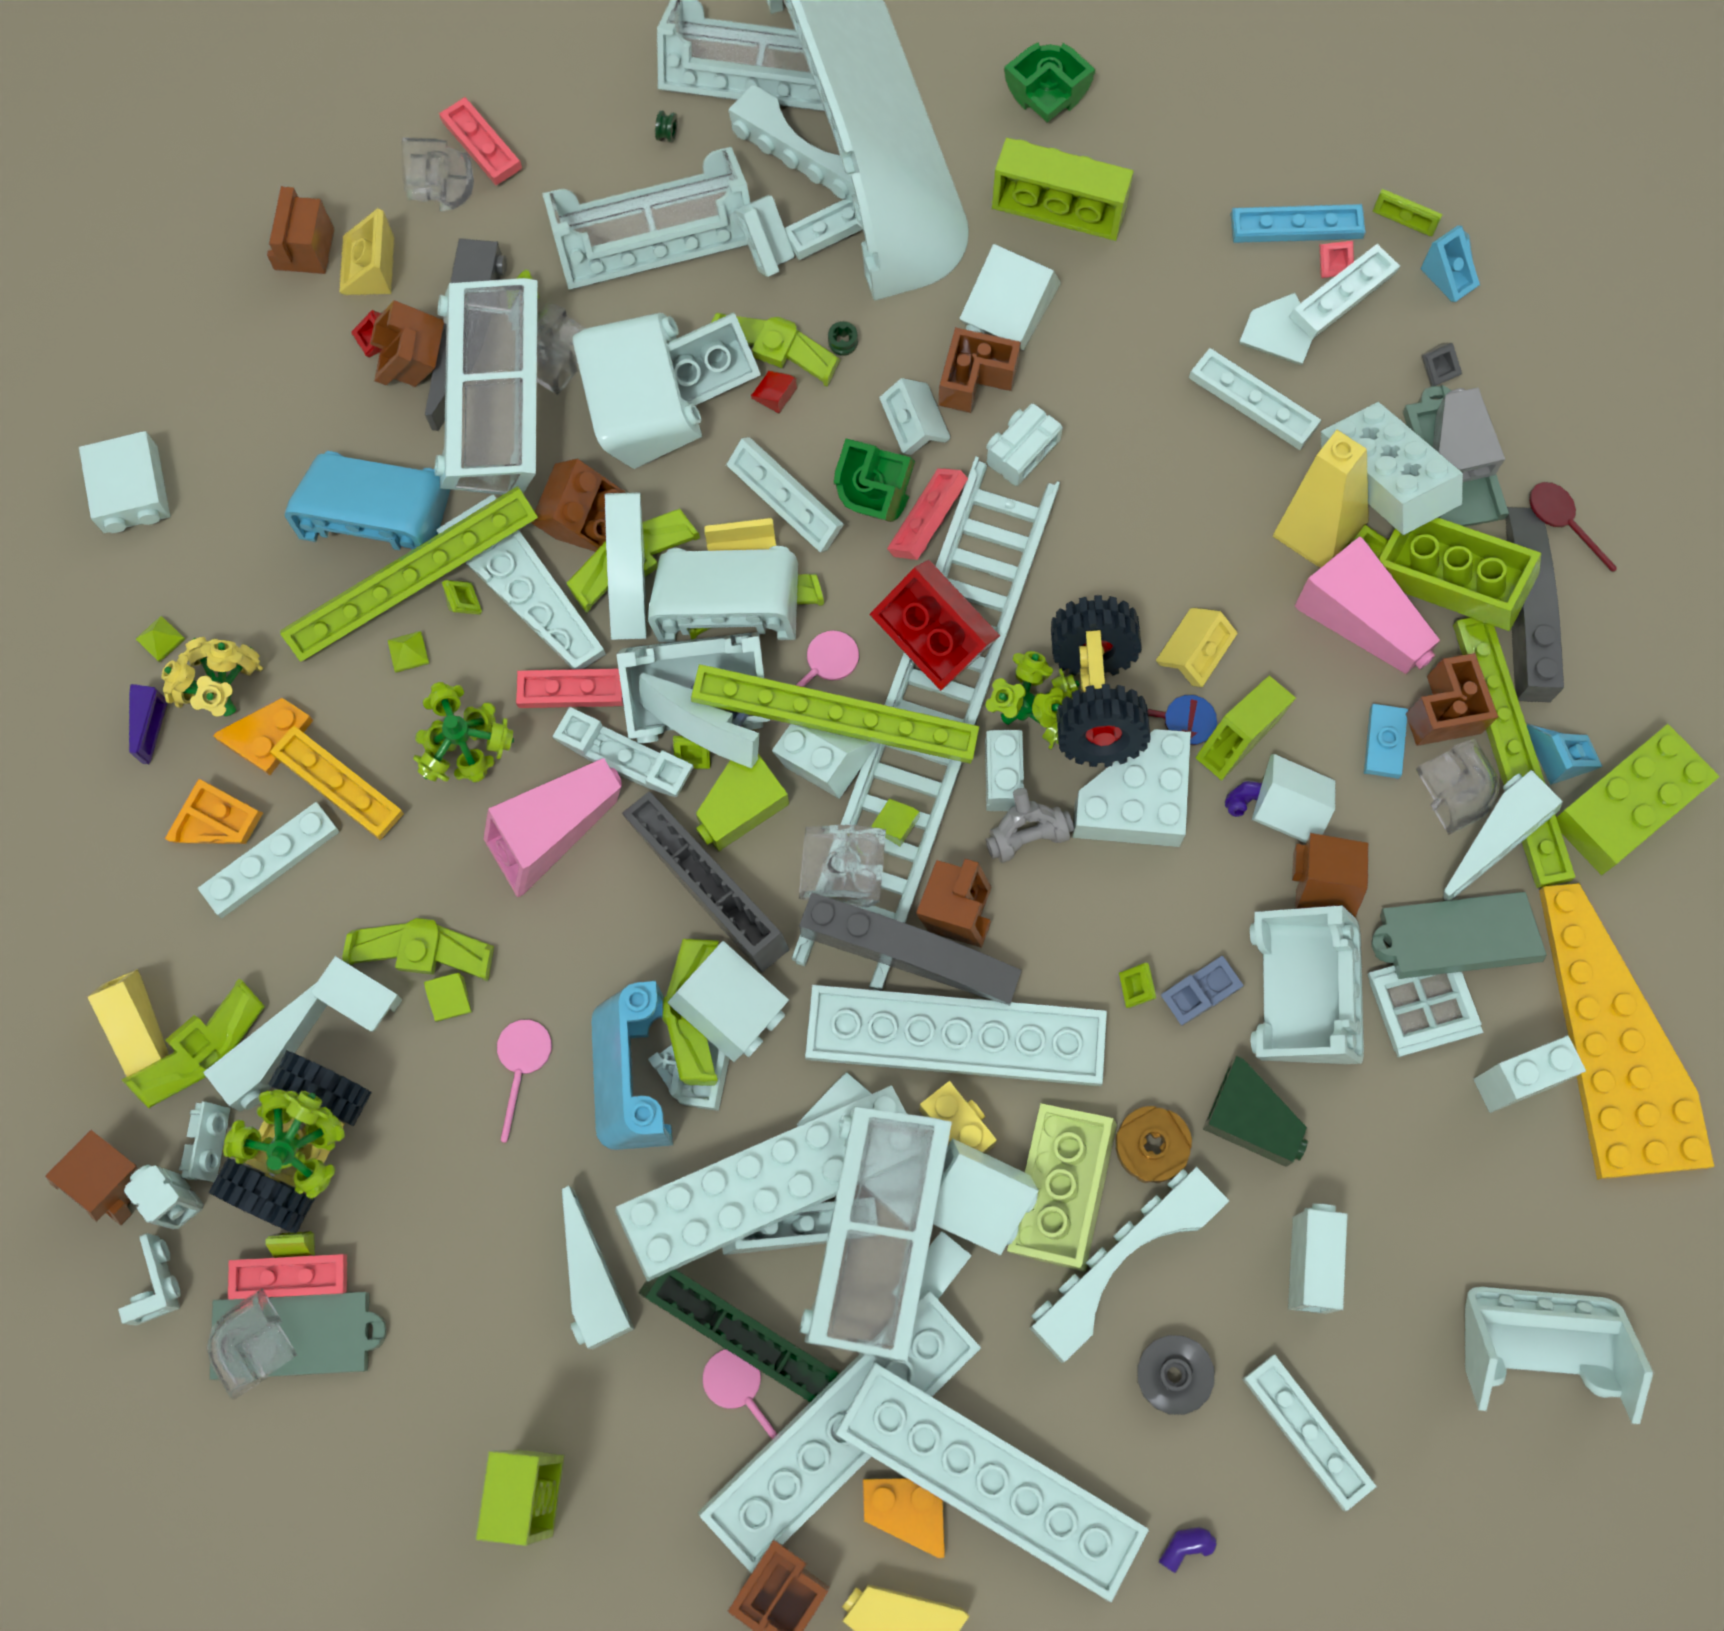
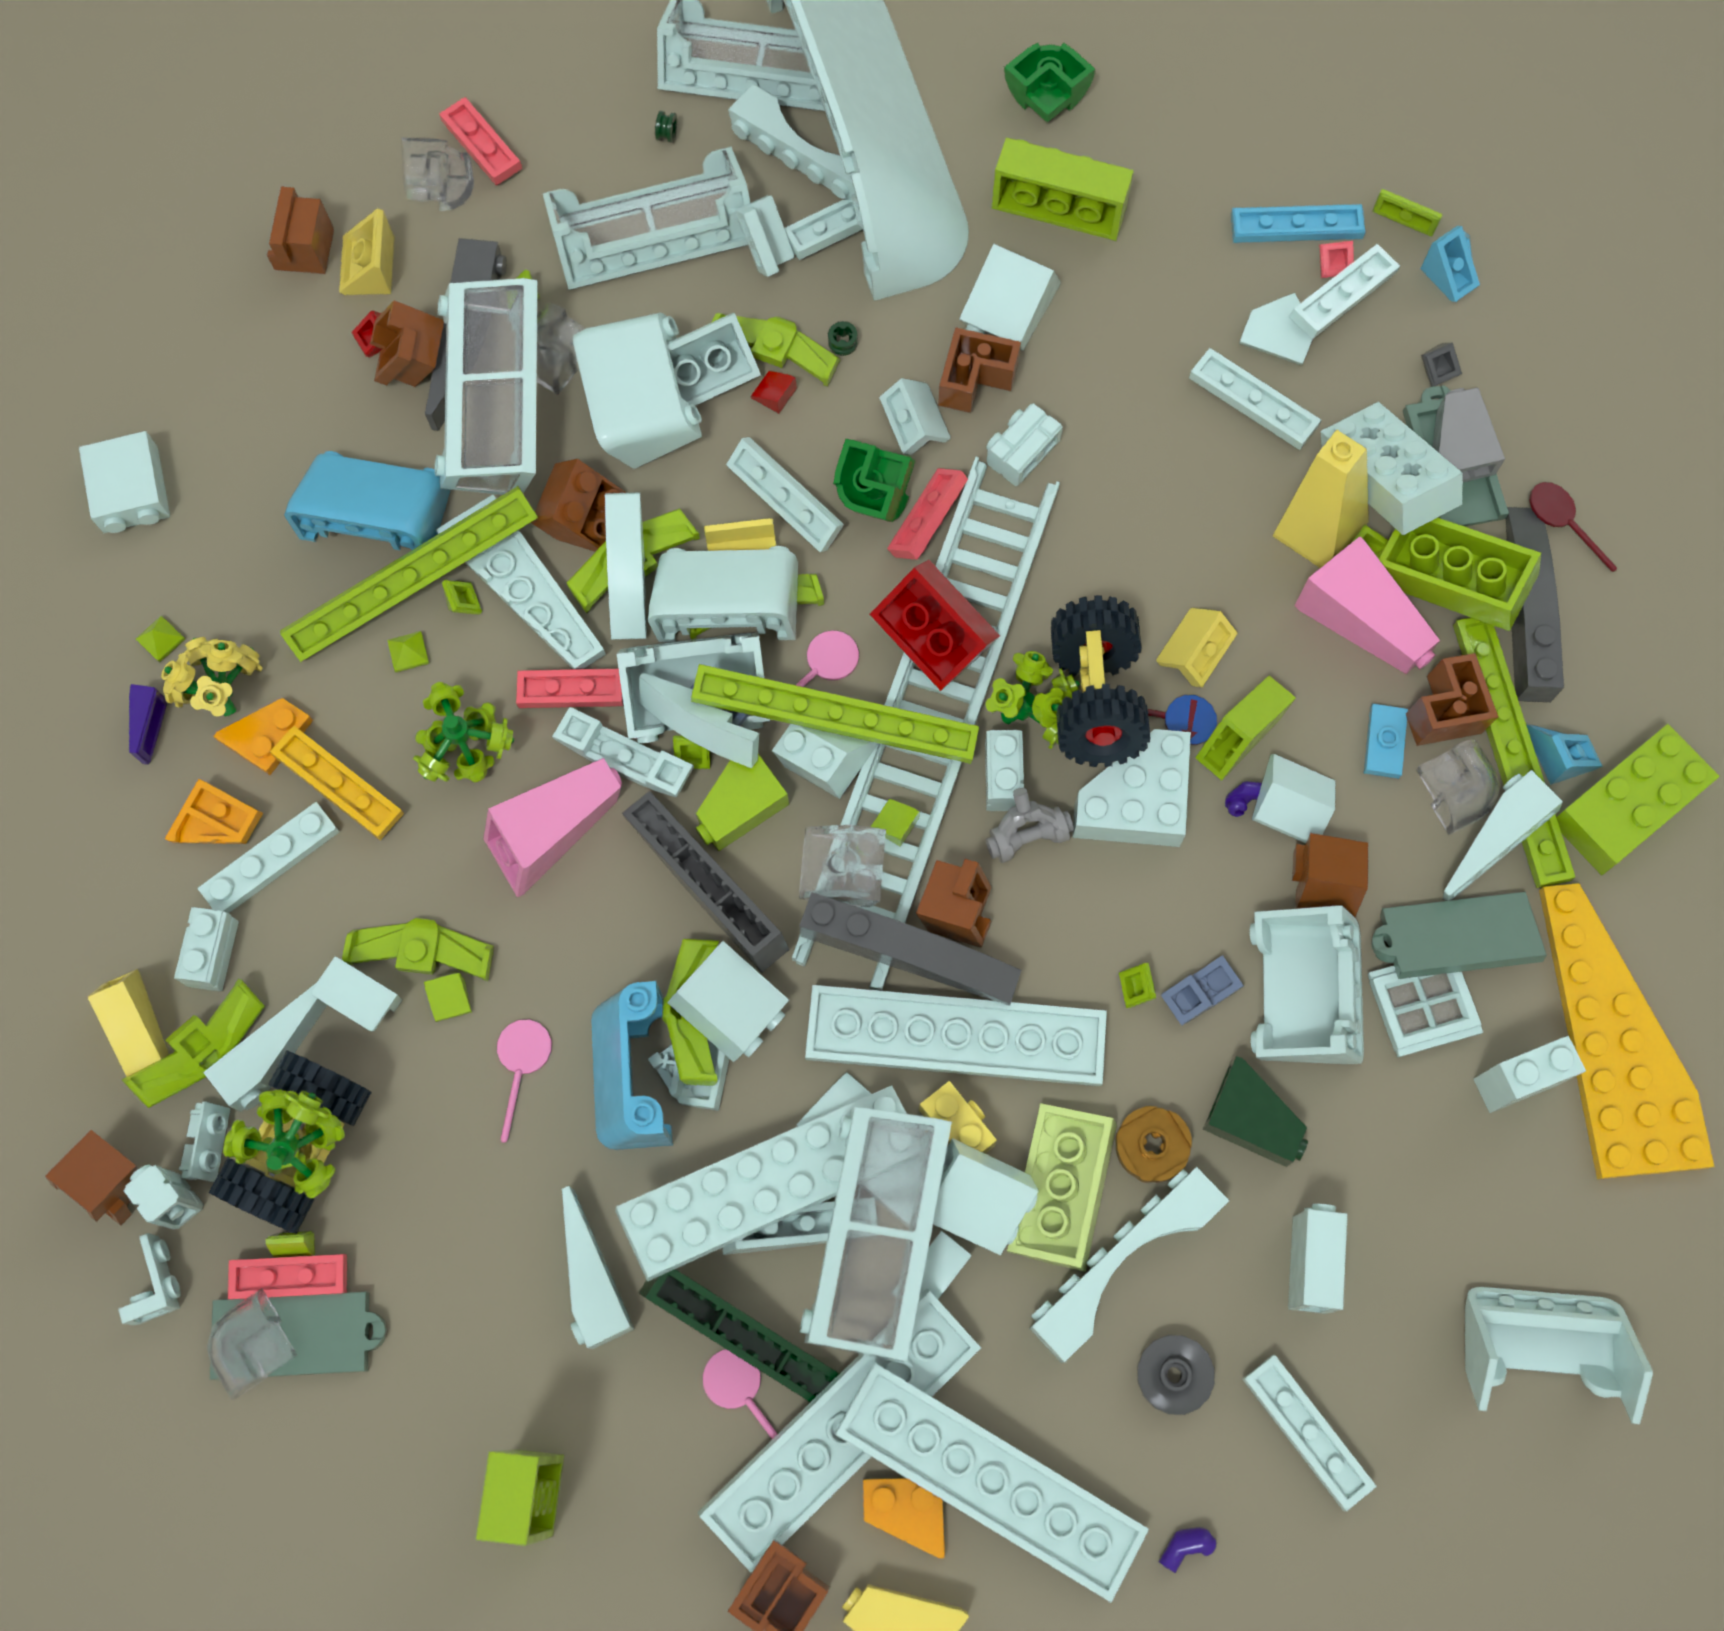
none -> light aqua brick [174,907,239,992]

